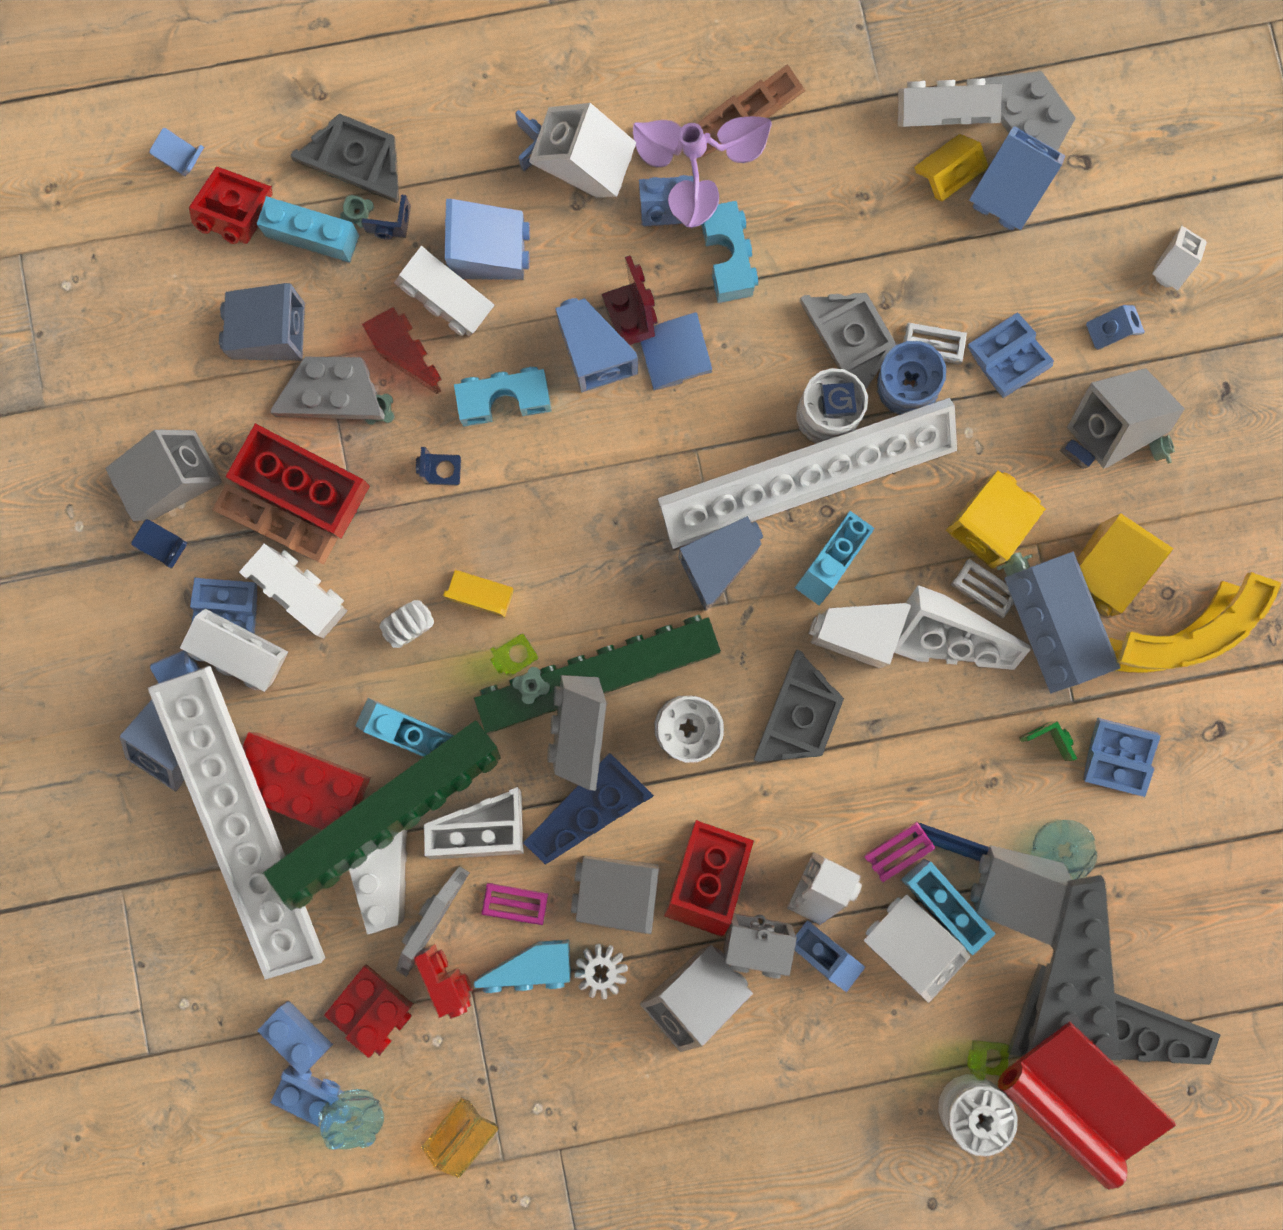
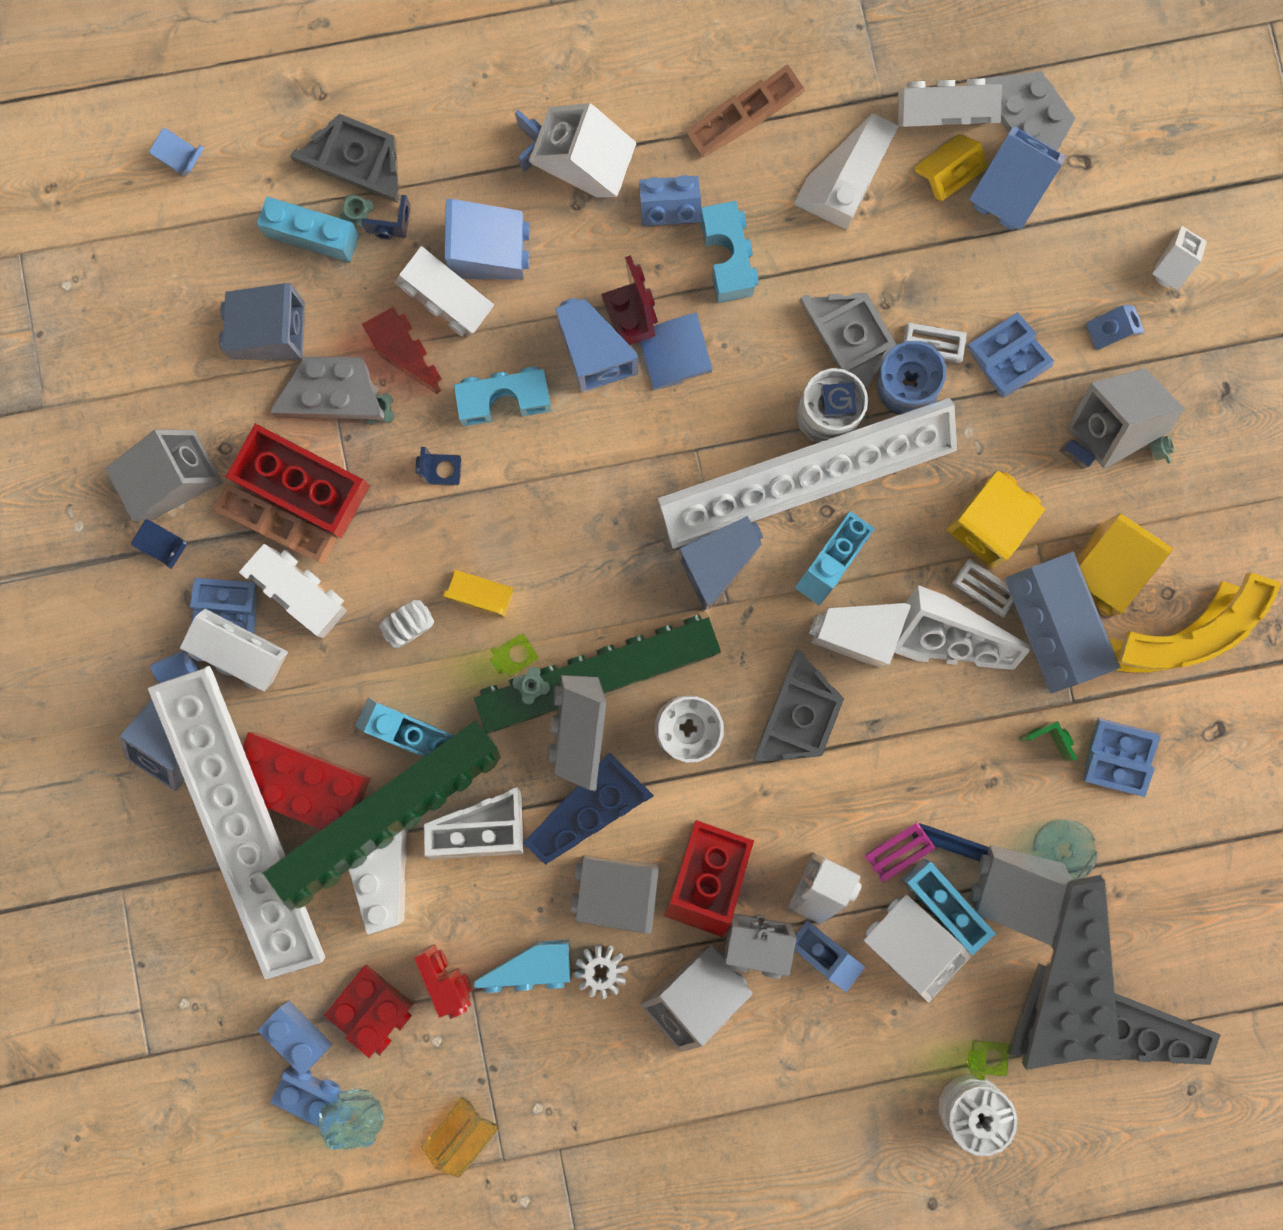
red plate [189,166,273,244] -> none
light grey wing [396,866,470,977] -> none
dark pink tile [481,883,549,925] -> none
lavender plant [633,116,772,228] -> none
sand green plate [997,552,1033,576] -> none
red door [998,1021,1176,1190] -> none
none -> white wedge [794,113,899,230]

